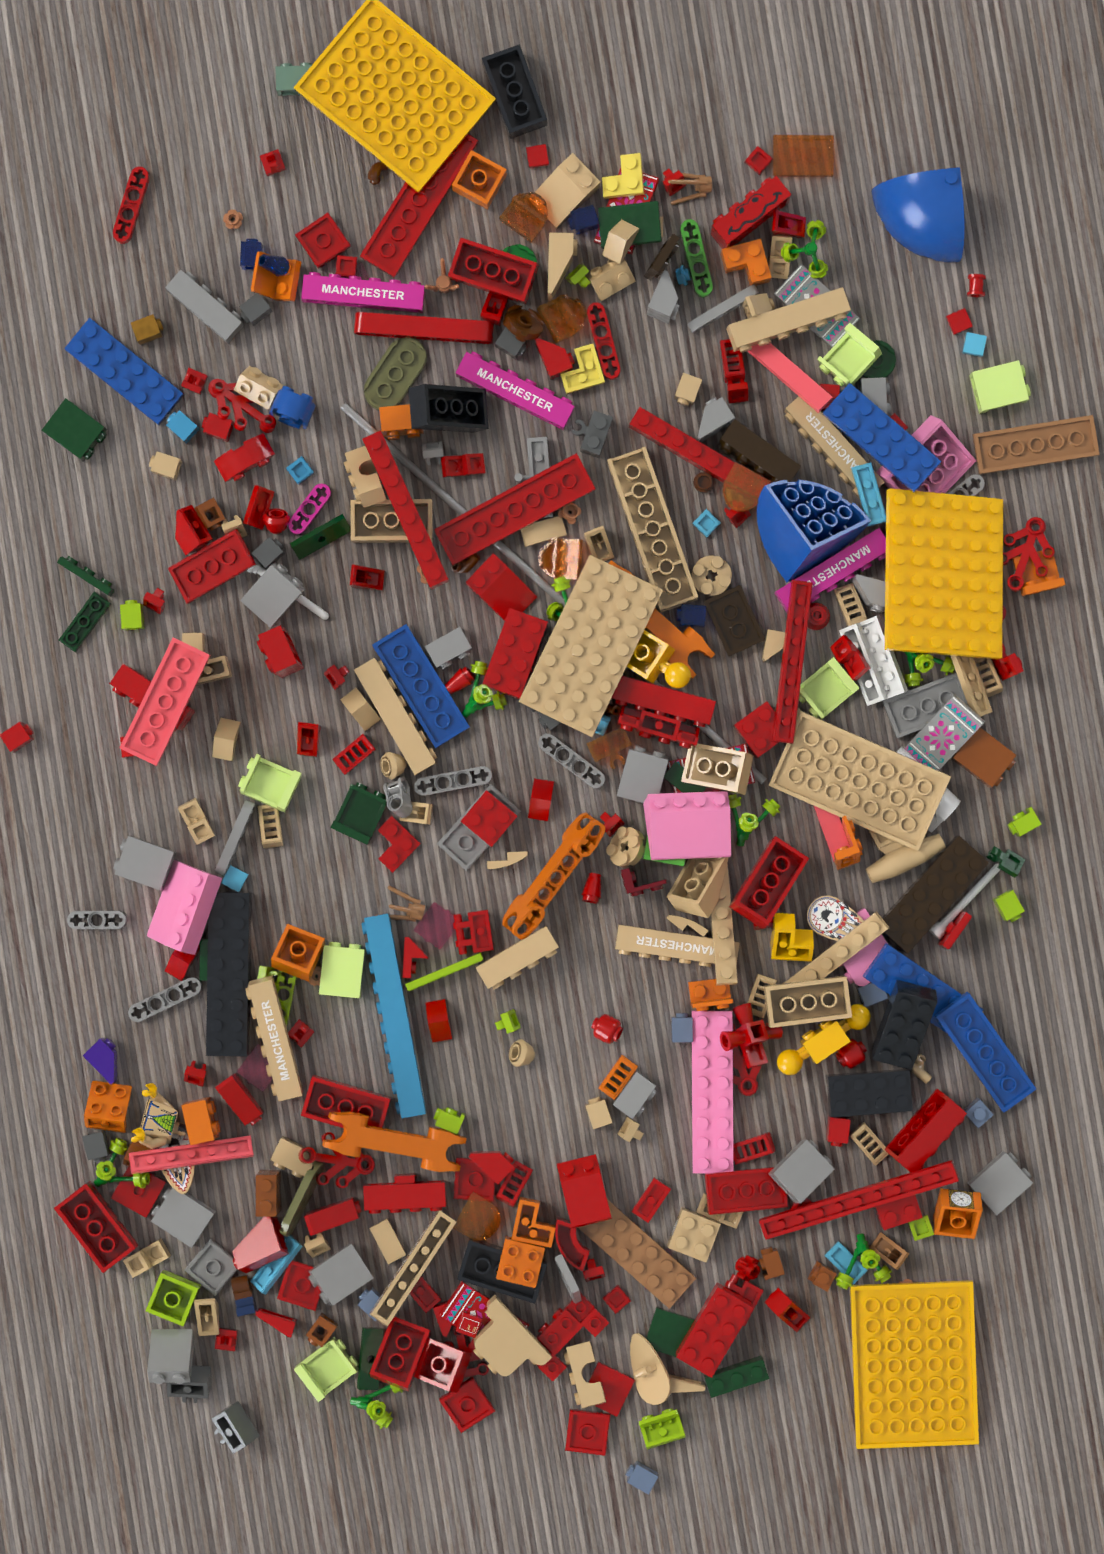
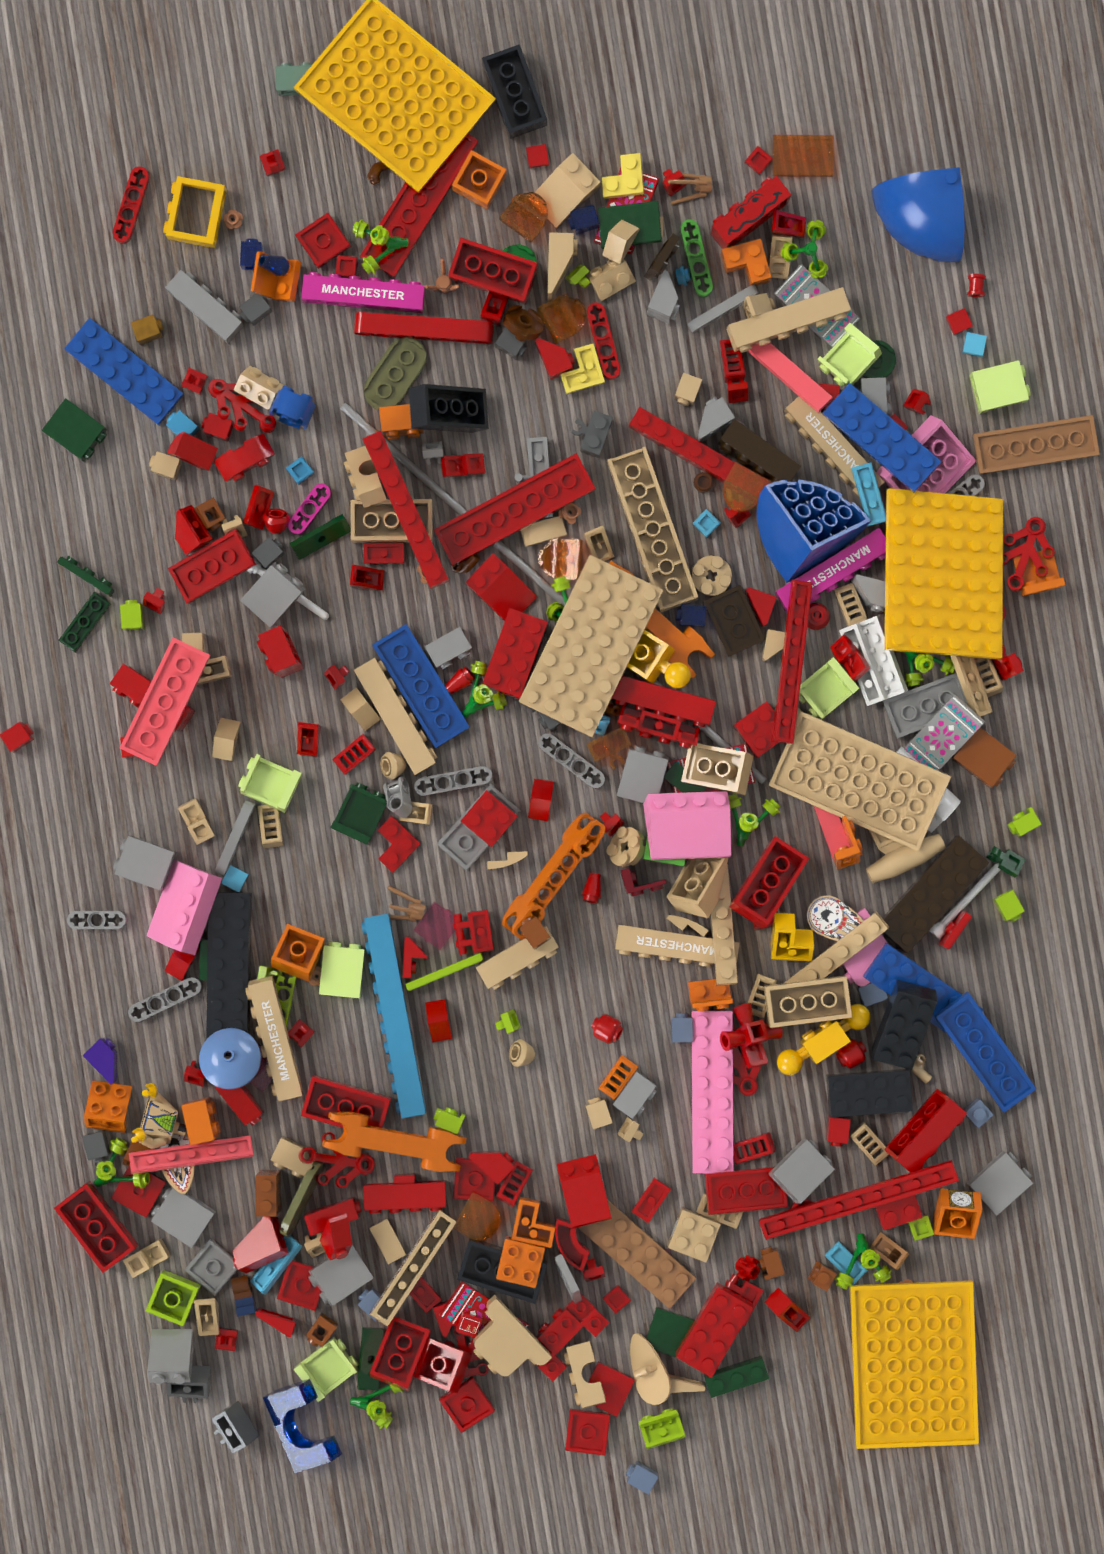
dark pink brick [455,351,575,431] -> none
none -> yellow window [163,176,227,248]
none -> red brick [167,432,218,471]
none -> medium blue dish [199,1028,261,1089]
none -> clear blue arch [263,1379,342,1473]
none -> red slope [320,1214,352,1260]
none -> lime plant [352,219,408,274]
none -> red plate [363,542,404,564]
none -> dark orange brick [519,916,551,950]
none -> red slope [745,588,777,627]
none -> red tile [903,389,931,415]

